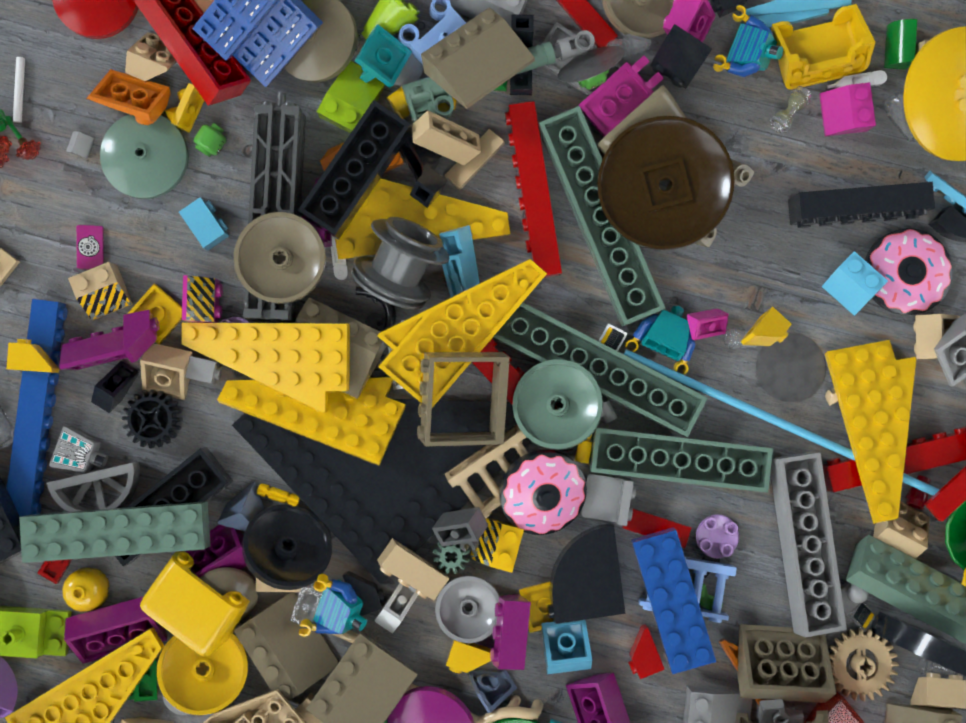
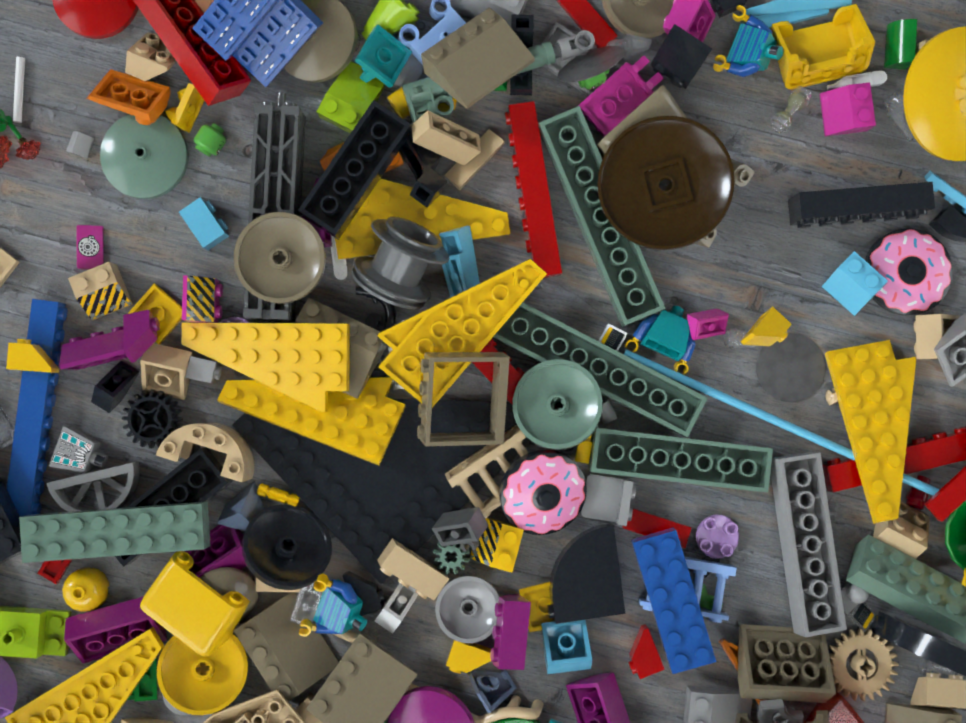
none -> tan cylinder [156,423,254,482]

